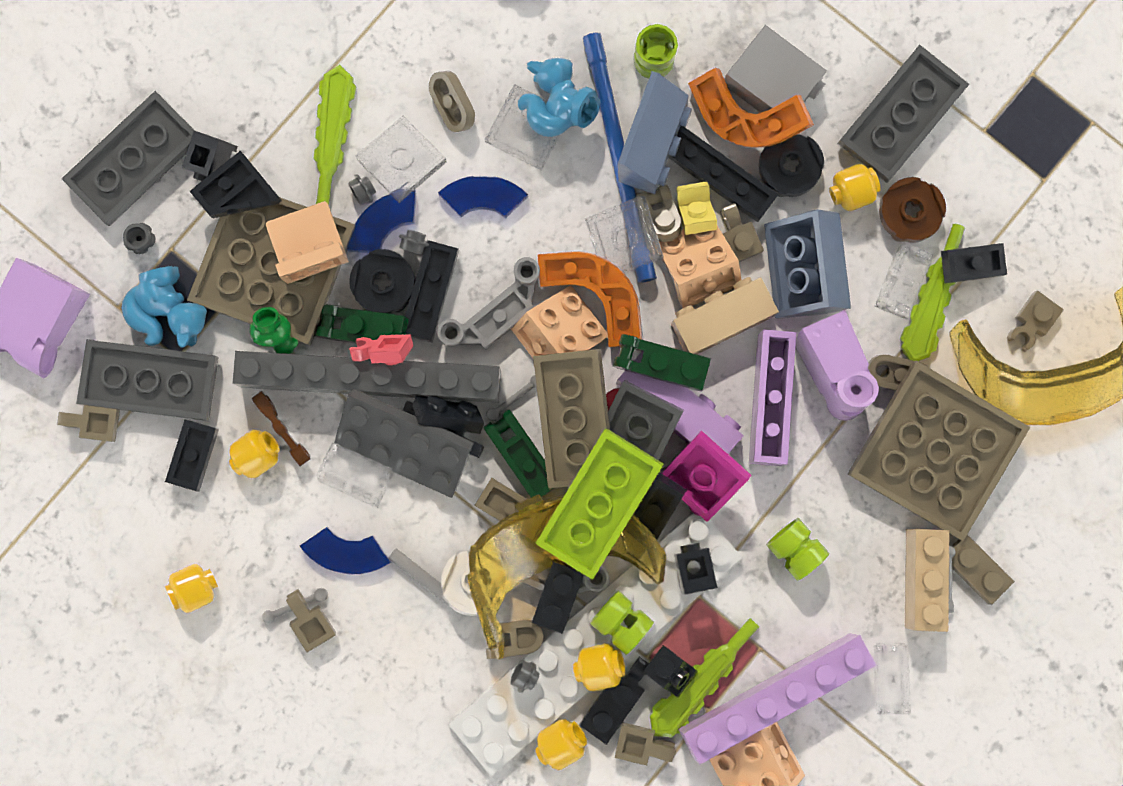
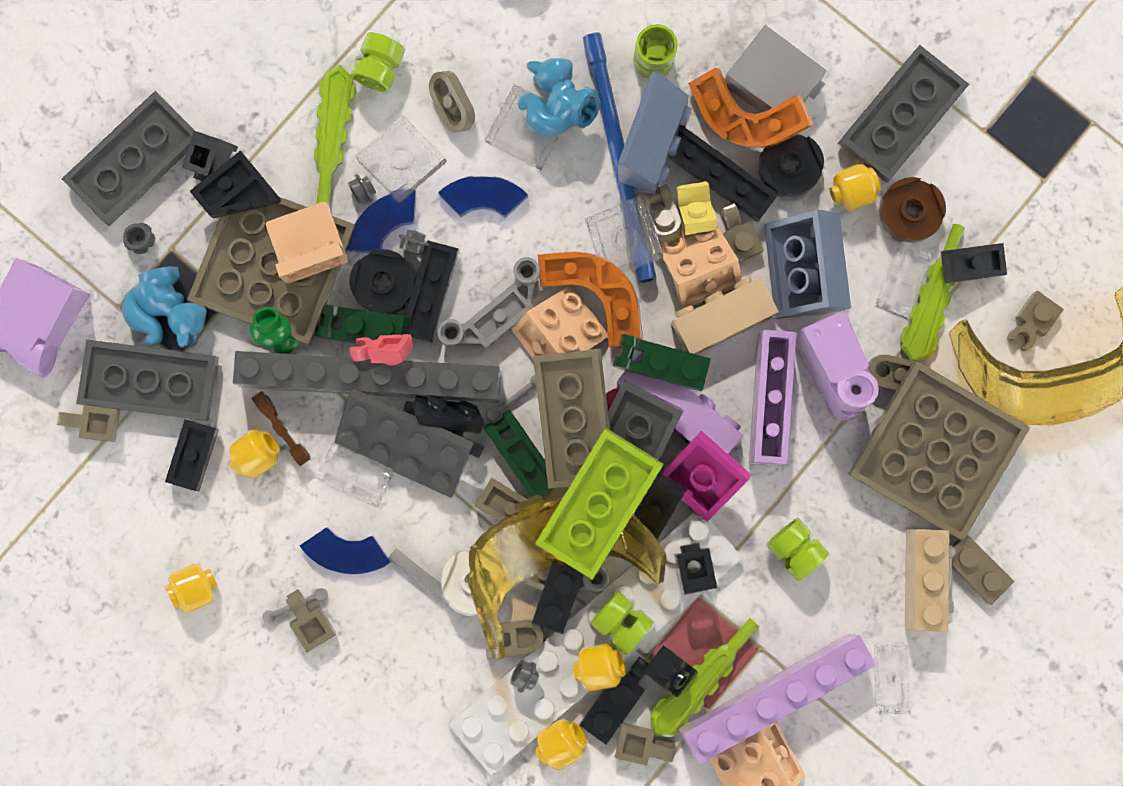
none -> lime wheel [351,32,406,93]

